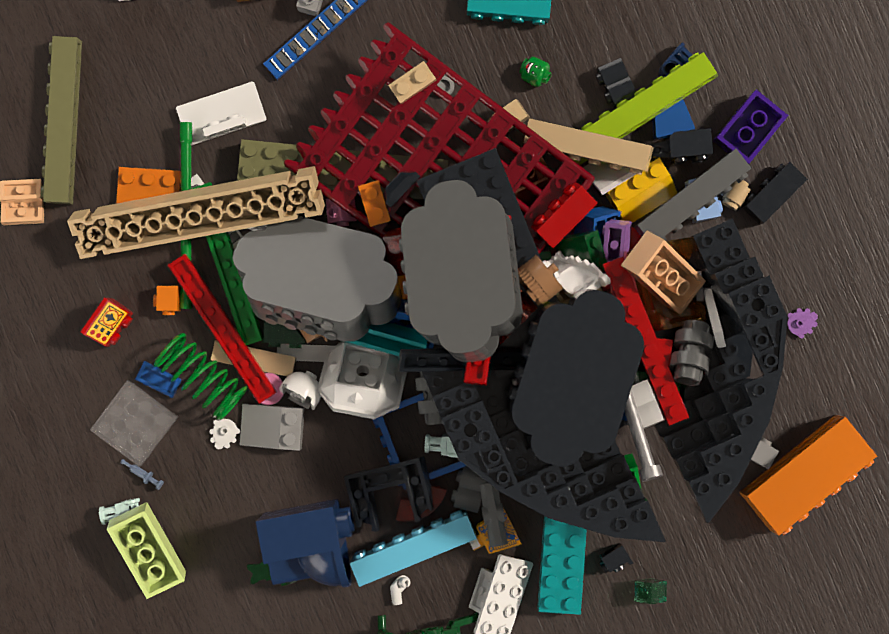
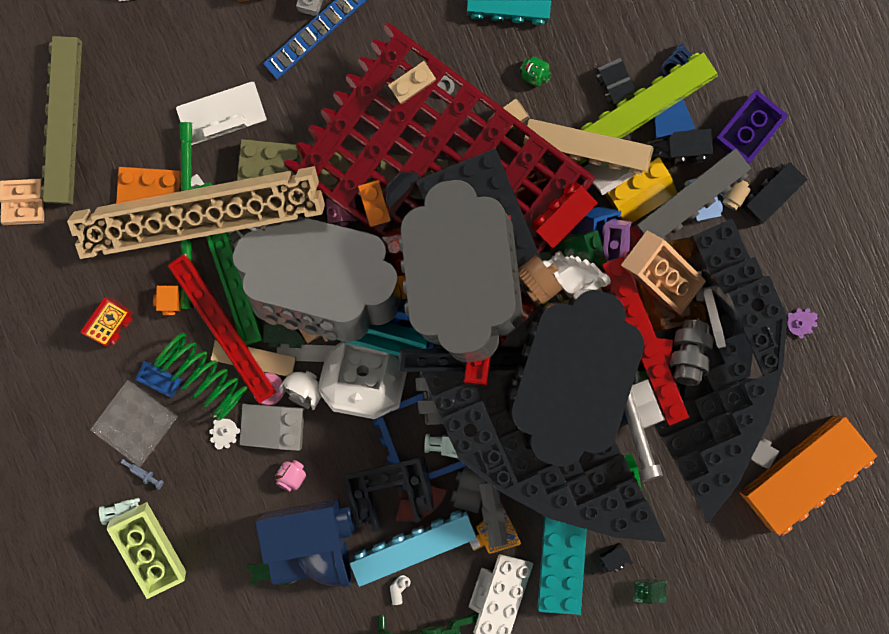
none -> bright pink head [275,460,306,492]

